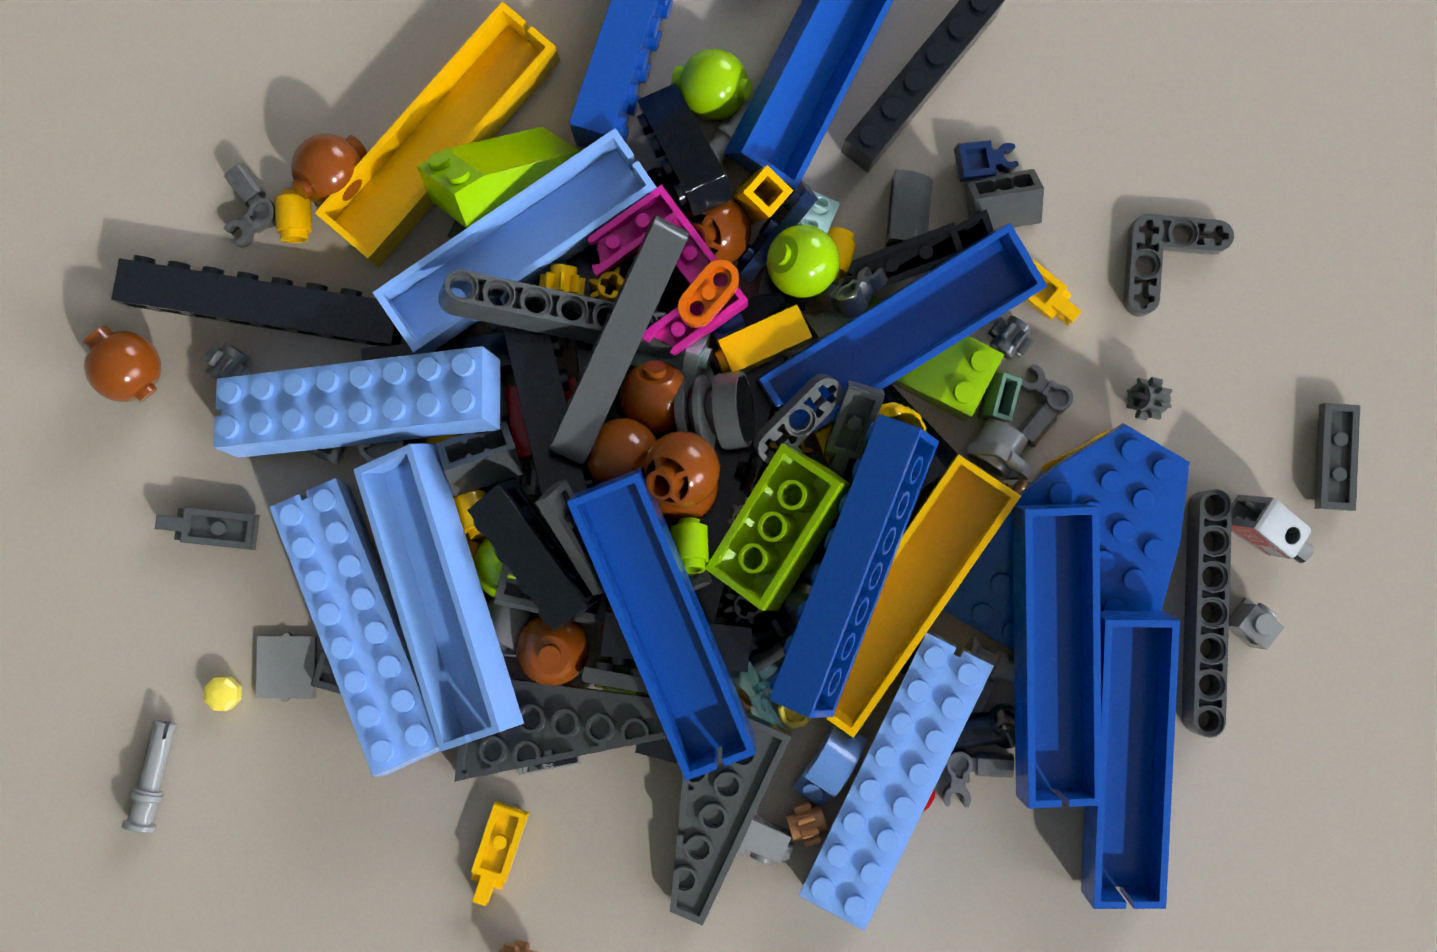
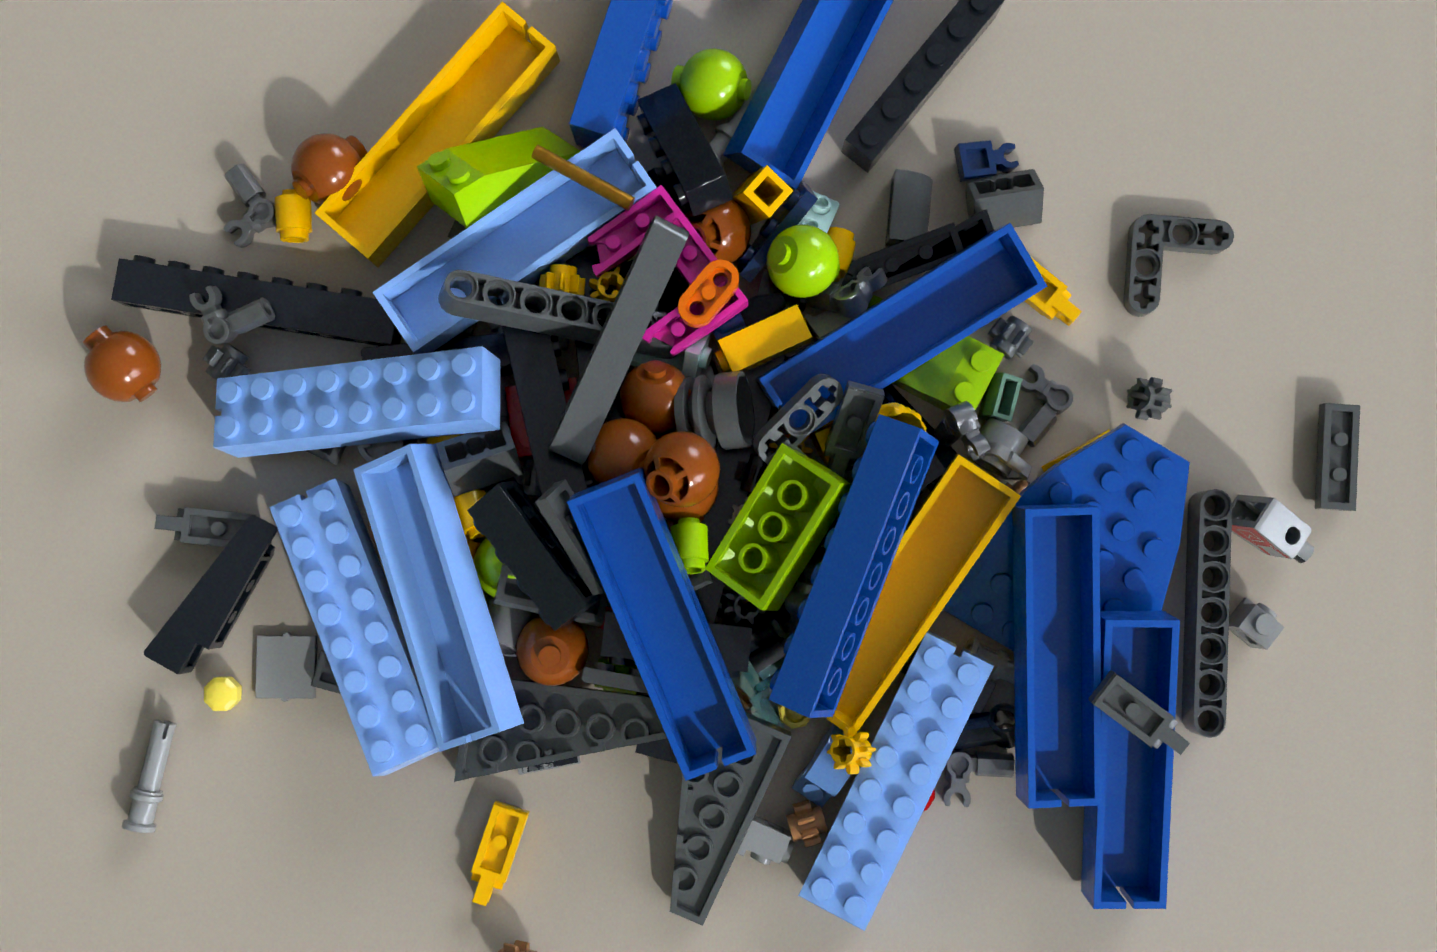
none -> black wedge [144,515,278,674]
none -> flat silver bar [189,286,275,344]
none -> pearl gold bar [531,145,635,210]
none -> yellow gear [827,727,876,774]
none -> flat silver bar [933,401,991,462]
none -> dark grey hinge [1088,670,1190,755]

